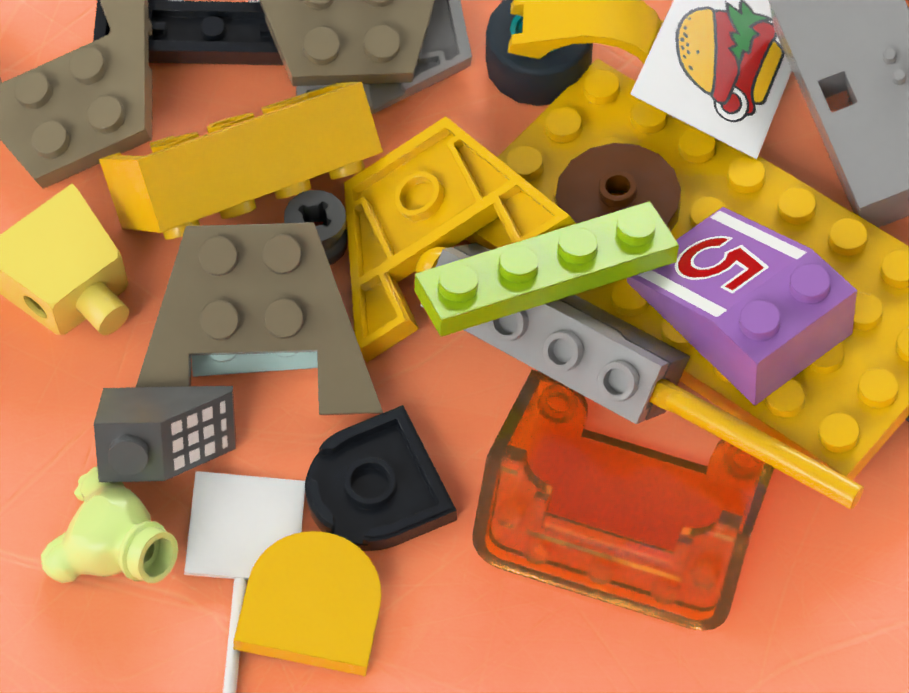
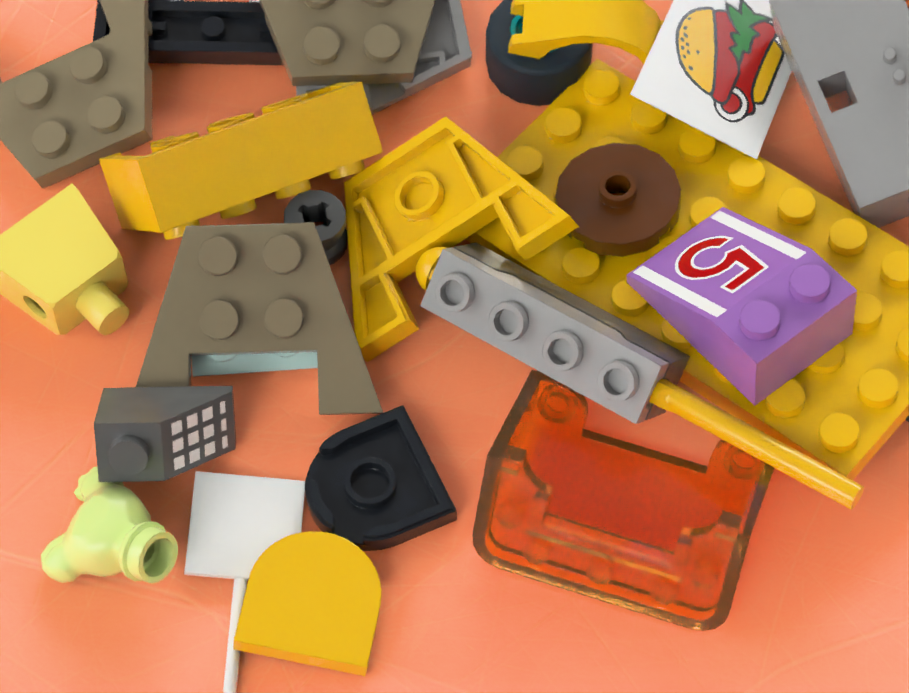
lime plate [414,201,679,337] -> none

